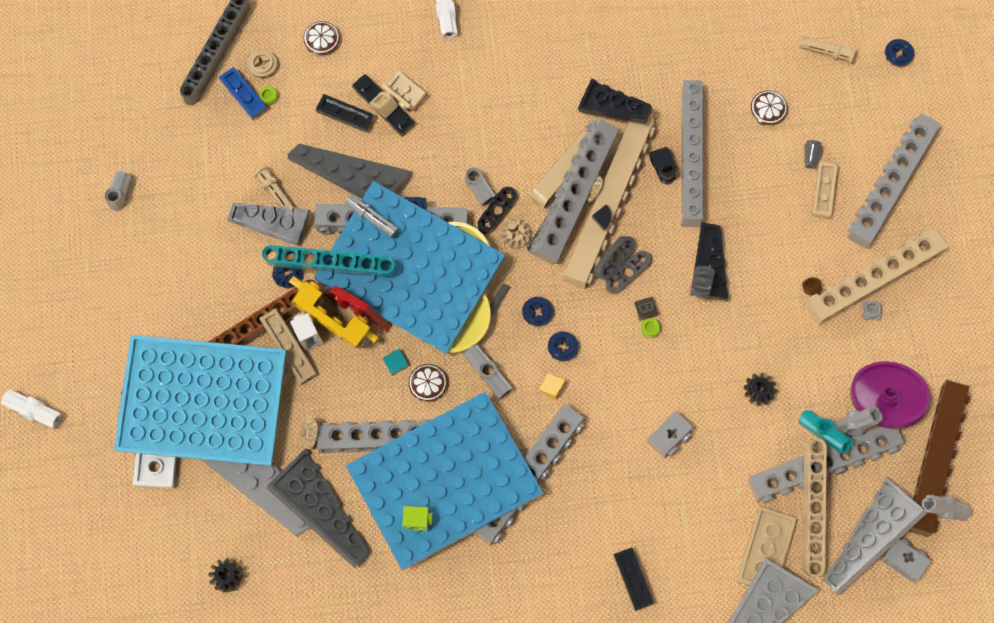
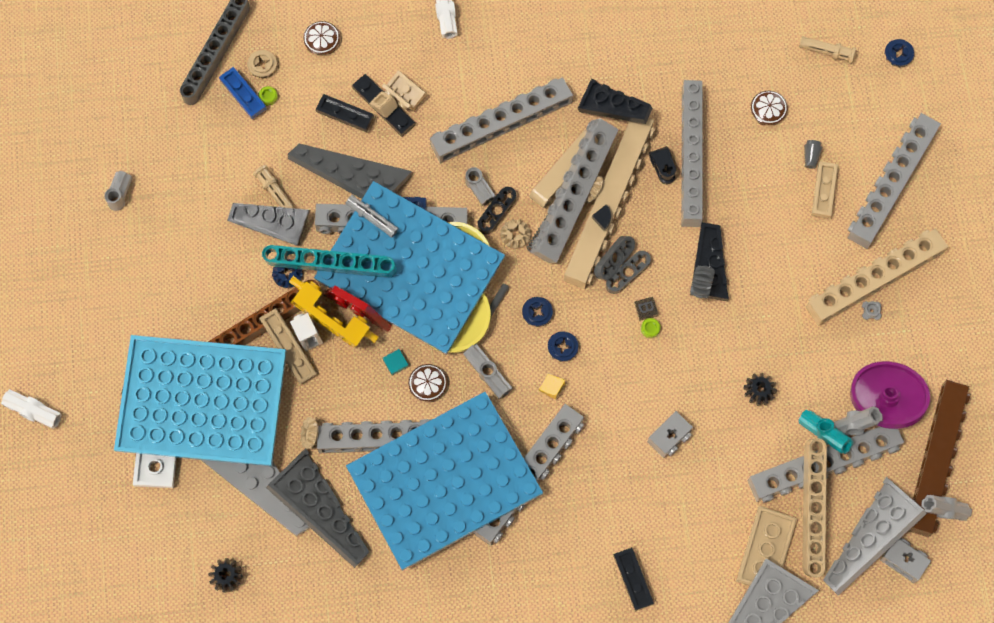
lime brick [402,506,432,531] -> none
reddish brown tile [802,277,822,295] -> none
none -> light grey brick [430,77,573,163]

